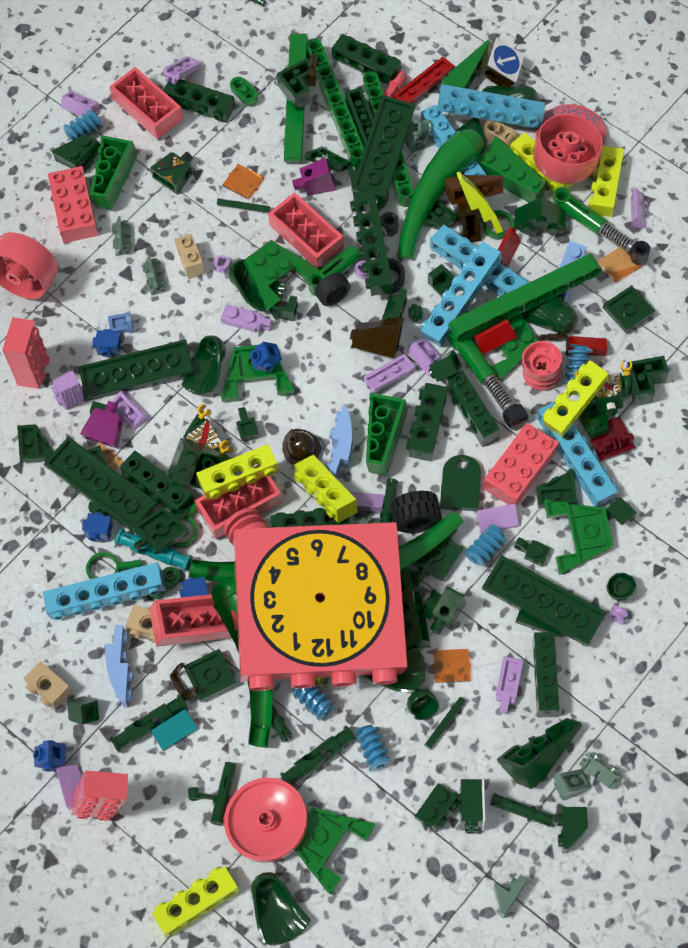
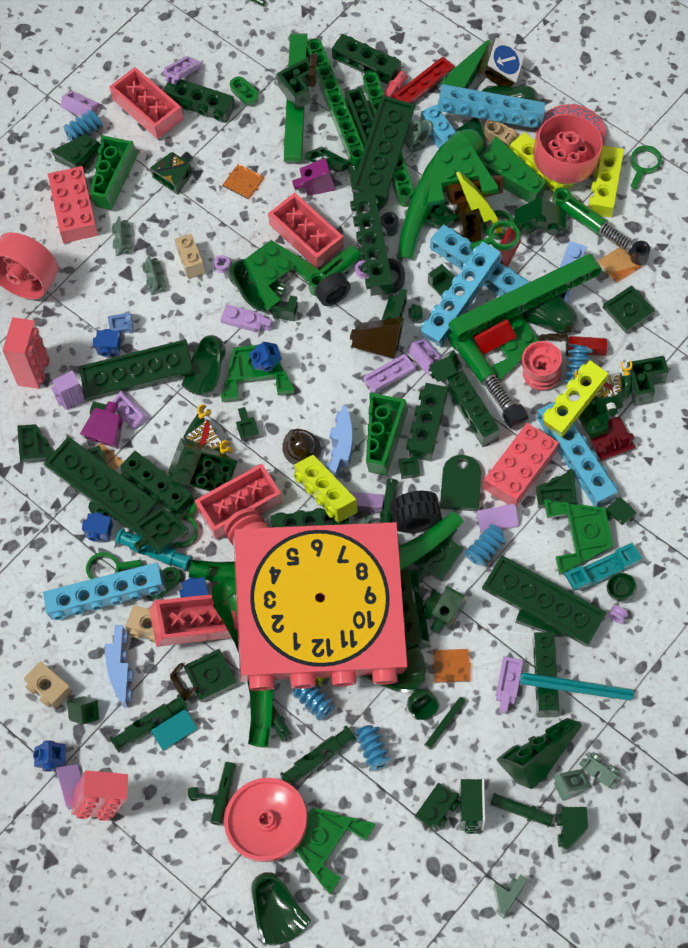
neon yellow brick [152,866,239,938] -> none
neon yellow brick [196,444,279,500] -> none
dark green bar [217,198,270,213] -> none
dark green plate [514,537,550,567] -> none
lavender slope [631,188,646,229] -> none
none -> dark green tile [398,457,420,479]
none -> green wing [428,146,499,206]
none -> green piece [470,220,520,251]
none -> teal axle [520,672,634,701]
none -> teal slope [564,542,642,591]
none -> green piece [630,145,661,189]

